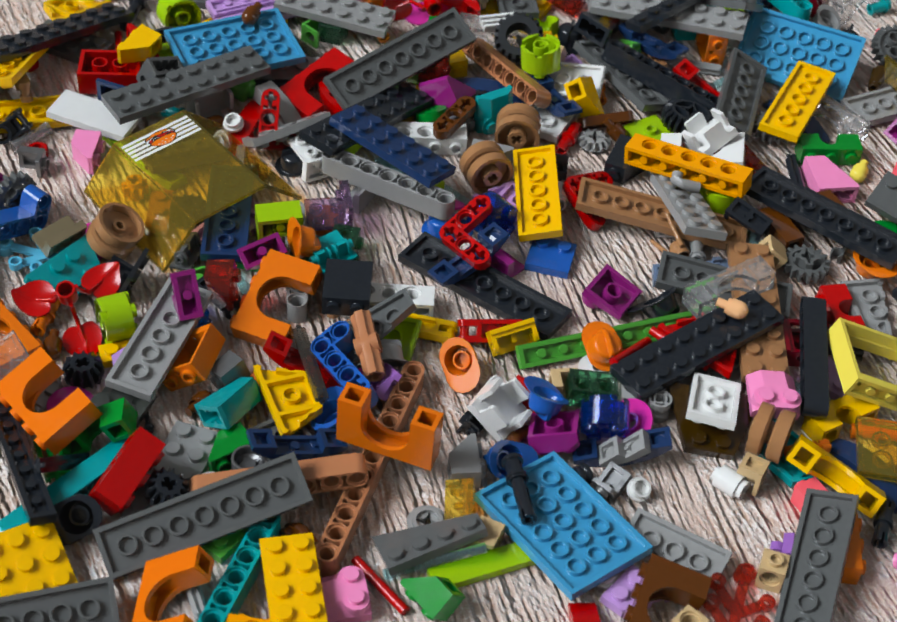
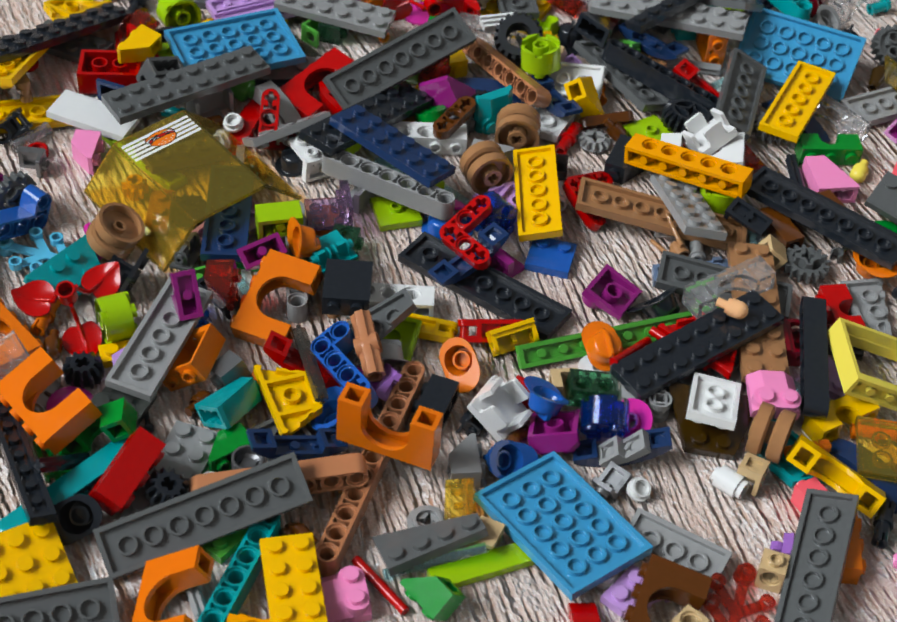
dark tan panel [32,215,88,258] -> none
reddish brown cylinder [241,2,262,26] -> none
black pin [501,453,538,525] -> none
black bush [572,463,594,484] -> none
light grey arm [670,170,701,193] -> none
none -> clear red piece [118,7,160,42]
none -> lime plate [370,196,423,232]
none -> black hinge [409,374,460,430]

